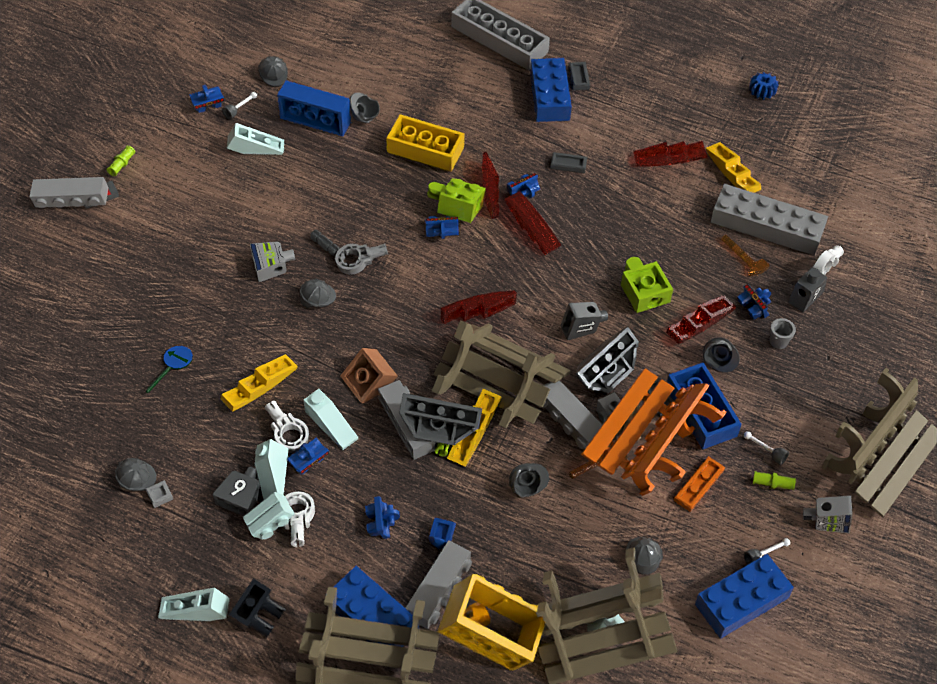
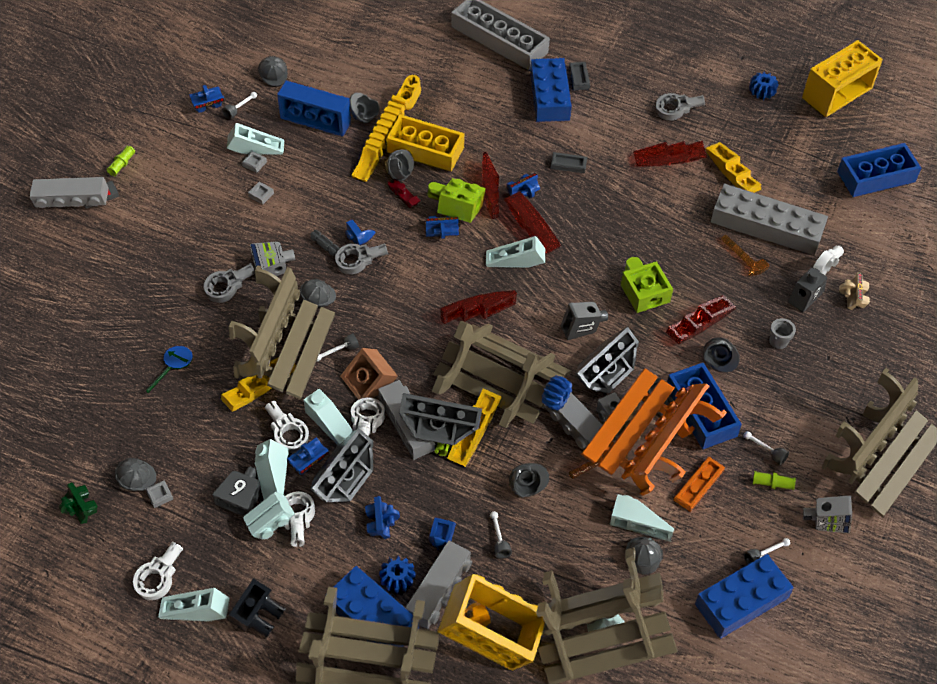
blue hips [737,284,771,320] -> none
none -> dark green hips [59,482,98,524]
none -> white pin [133,542,183,600]
none -> light grey pin [204,263,255,303]
none -> dark tan piece [229,265,335,399]
none -> light grey tile [242,151,267,173]
none -> light grey tile [248,181,274,205]
none -> dark grey wedge [310,428,373,503]
none -> hinge [317,333,359,361]
none -> blue plate [345,219,376,246]
none -> white pin [351,398,385,436]
none -> yellow piece [352,75,421,182]
none -> blue gear [379,556,416,593]
none -> dark grey piece [385,149,414,181]
none -> dark red piece [388,179,421,209]
none -> light aqua slope [486,236,545,268]
none -> dark grey hinge [490,511,512,559]
none -> blue gear [542,375,572,411]
none -> light aqua slope [610,494,674,541]
none -> light grey pin [656,93,705,121]
none -> yellow hose [802,40,883,117]
none -> blue brick [837,143,921,197]
none -> tan hips [839,272,870,310]

